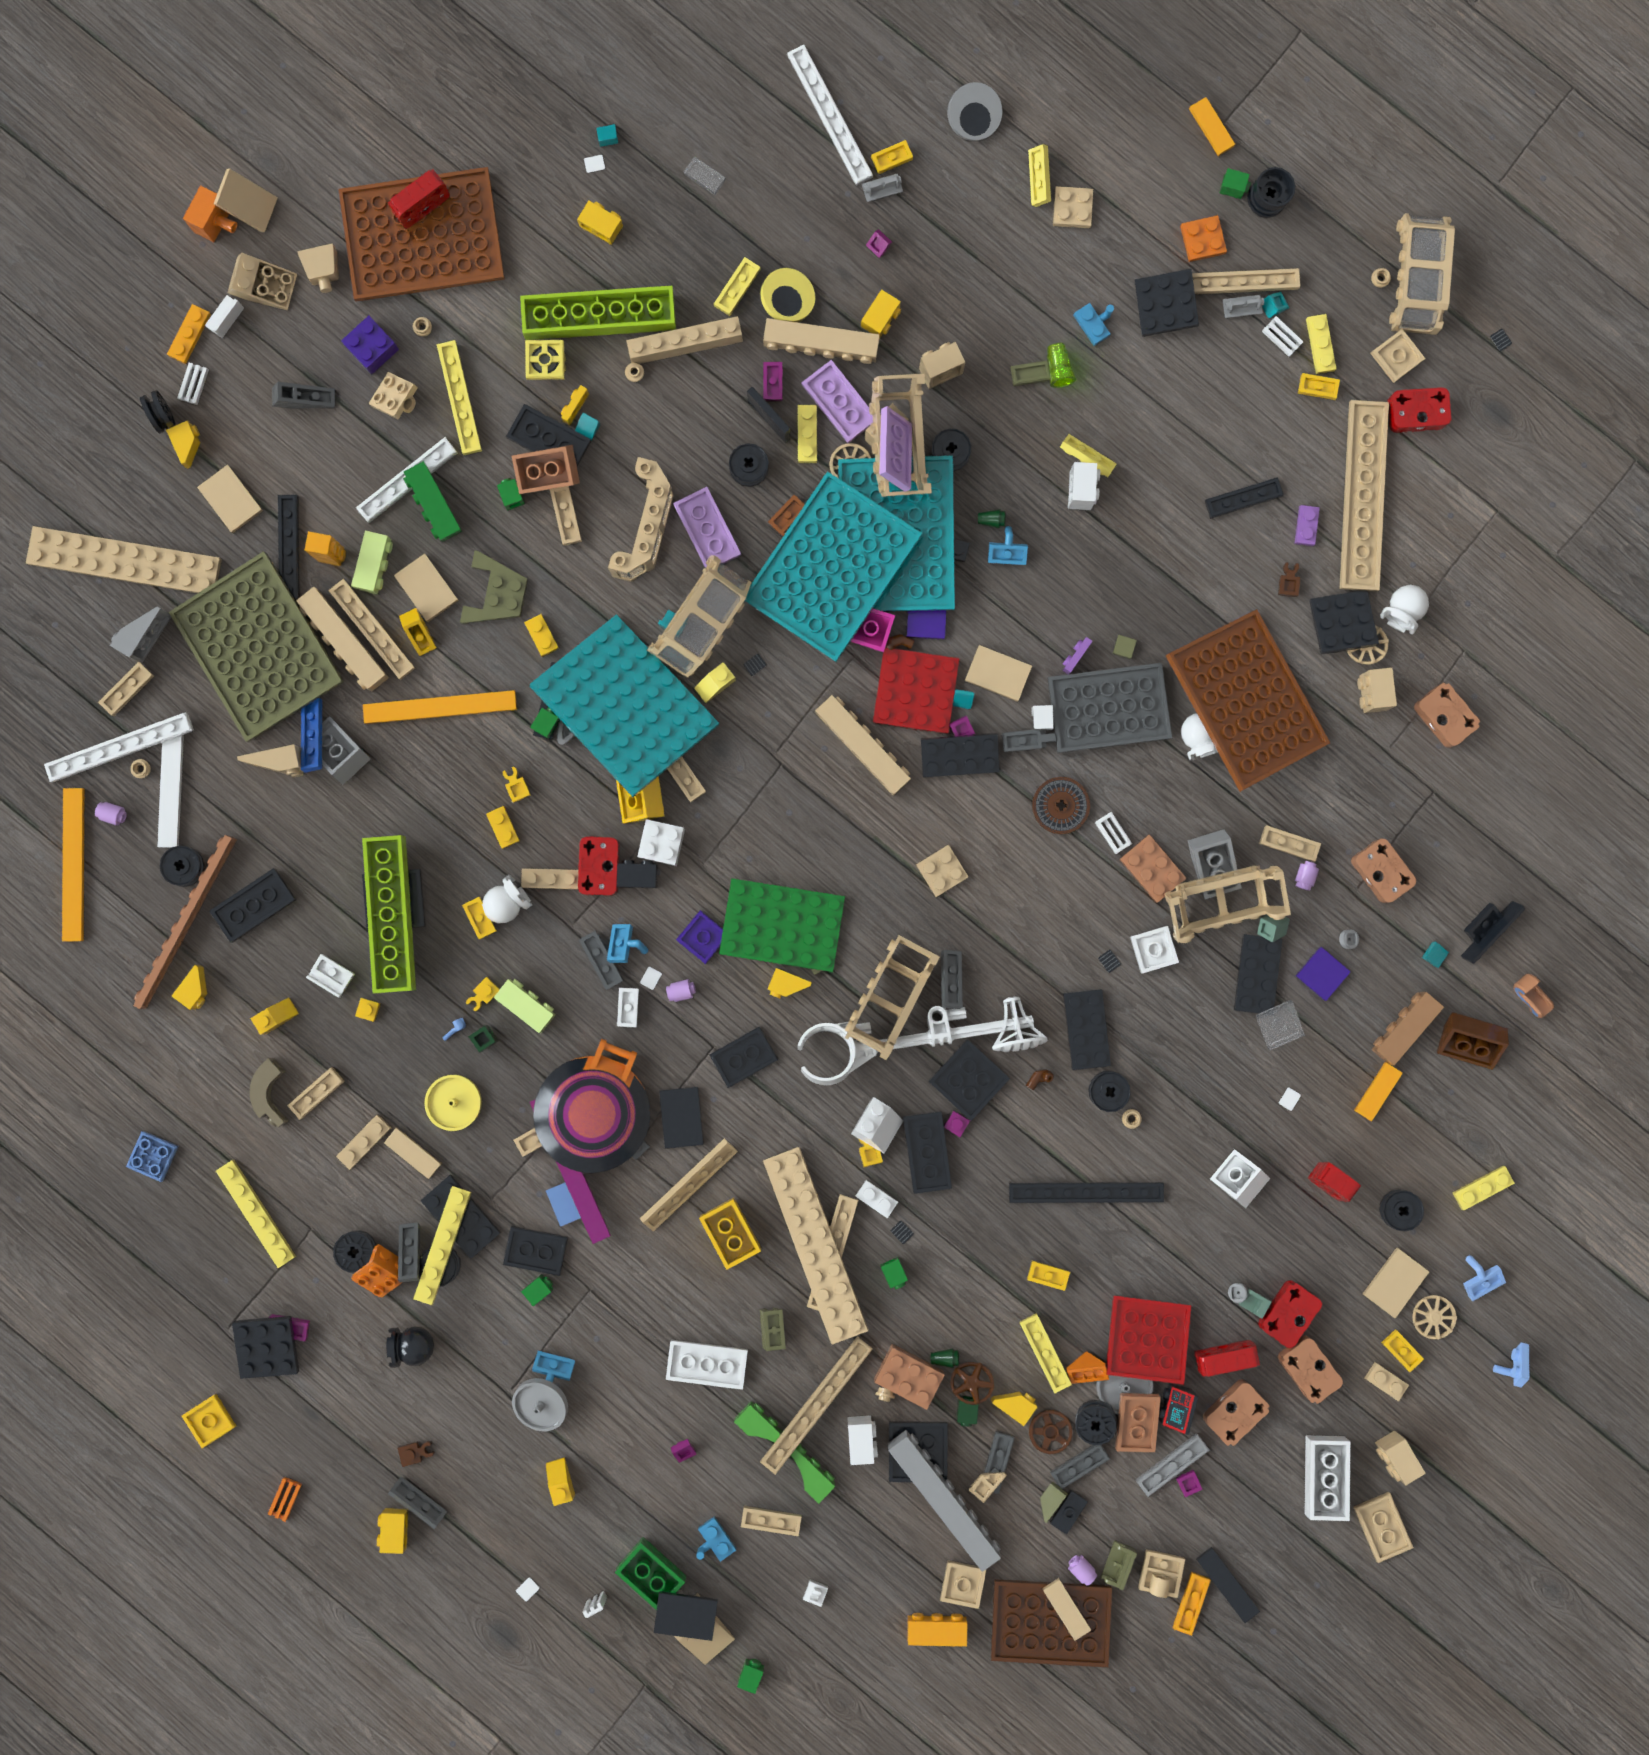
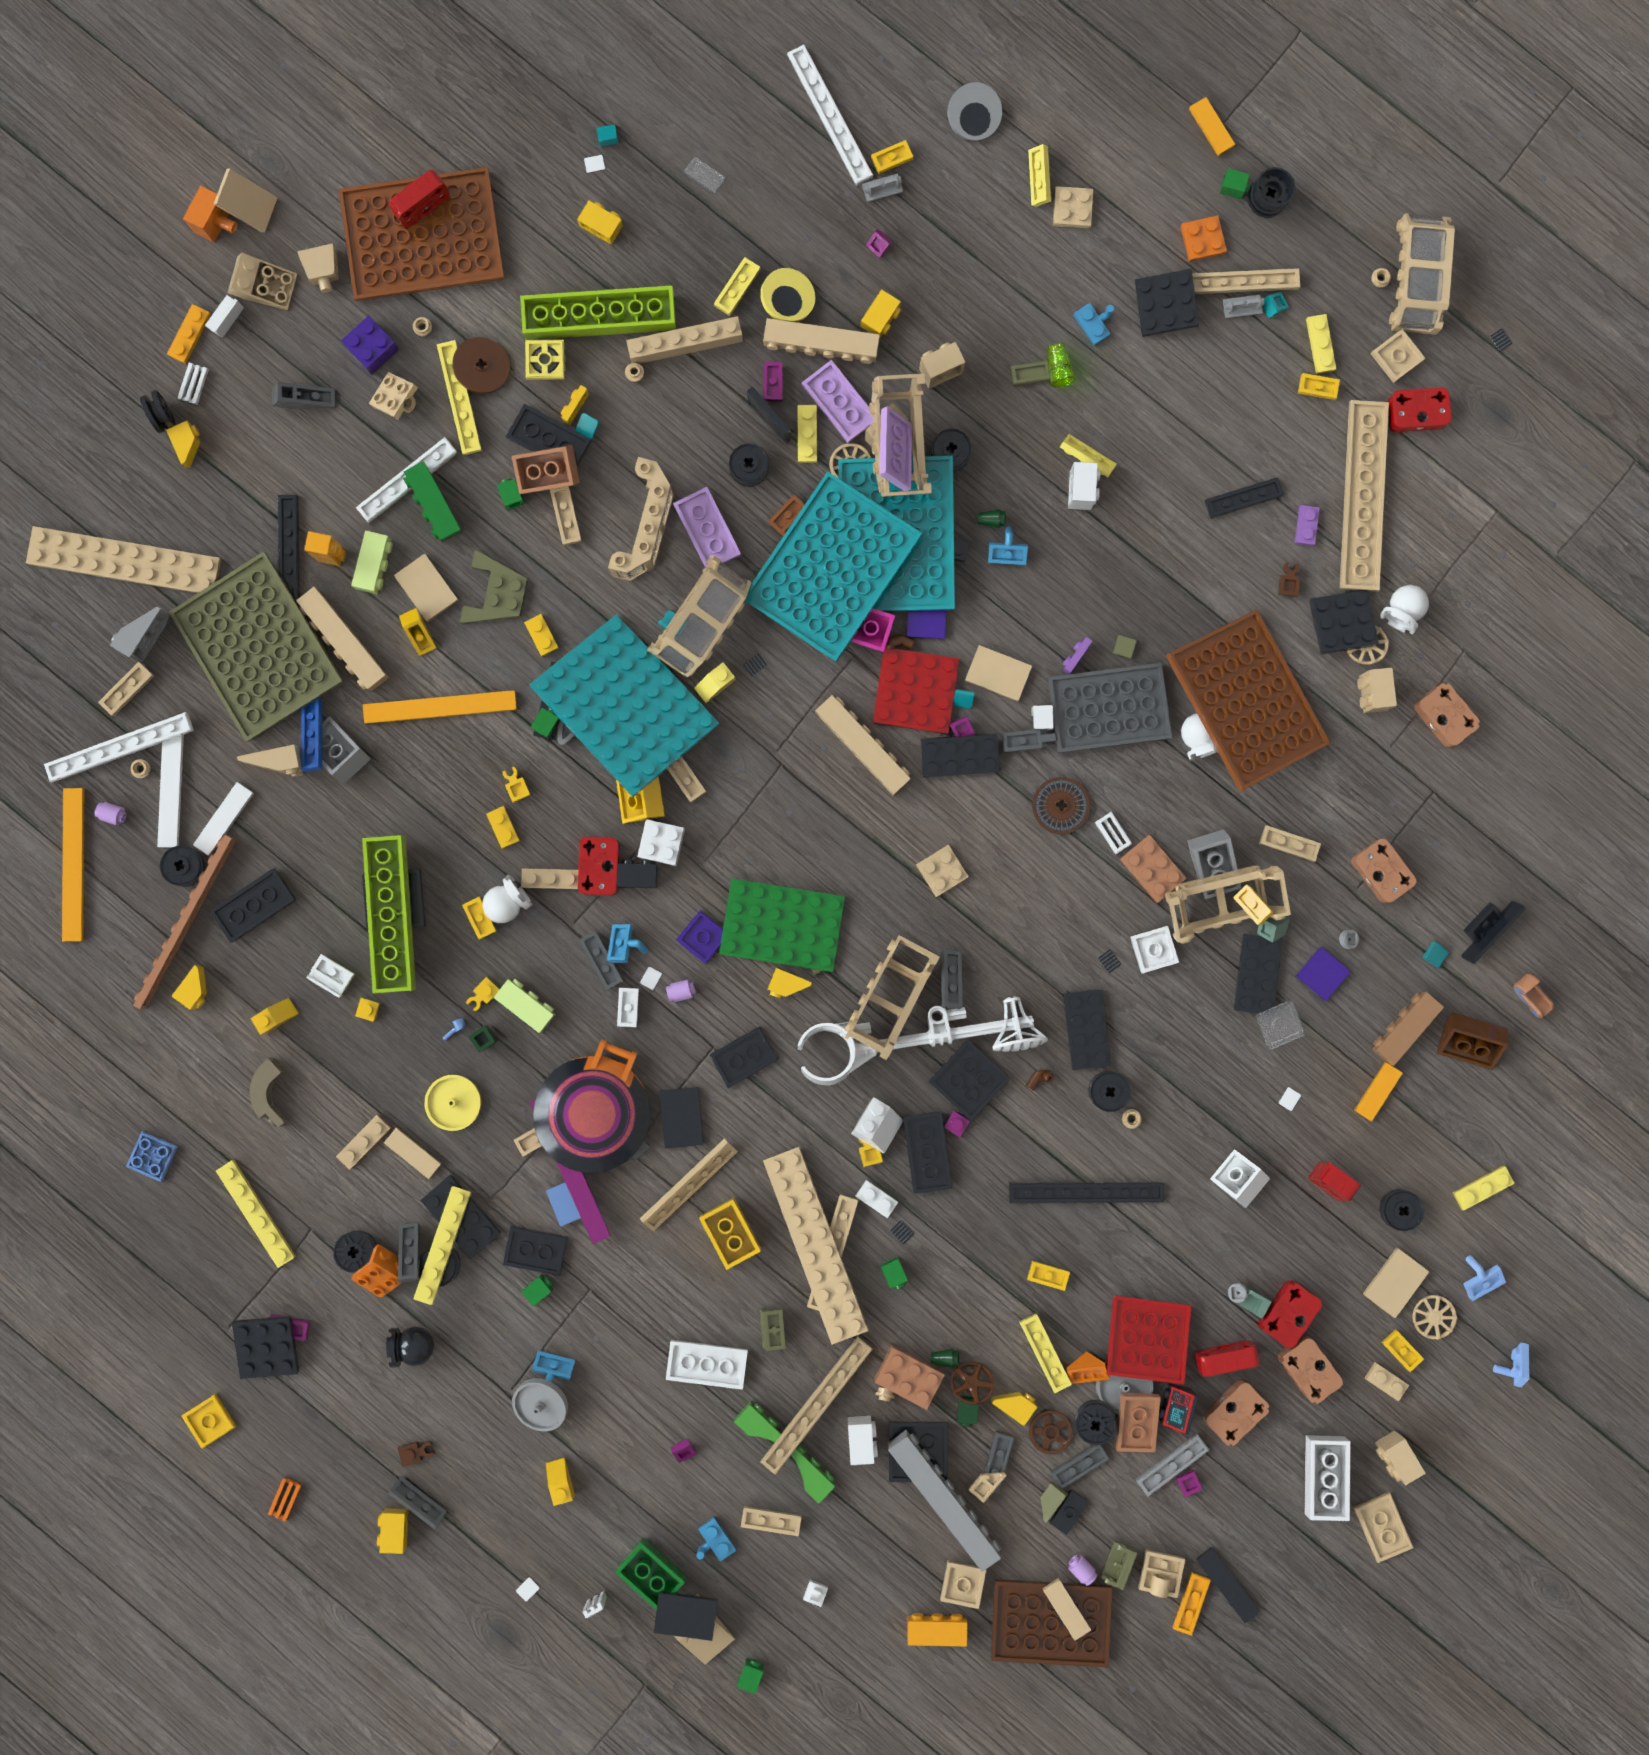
tan tile [197,465,263,533] -> none
tan tile [287,1067,345,1120] -> none
tan plate [328,579,415,680] -> none
white tile [1262,316,1303,357] -> none
lavender brick [1295,861,1319,891] -> none
none -> white tile [193,782,254,856]
none -> reddish brown piece [452,337,510,394]
none -> yellow plate [1233,884,1274,926]

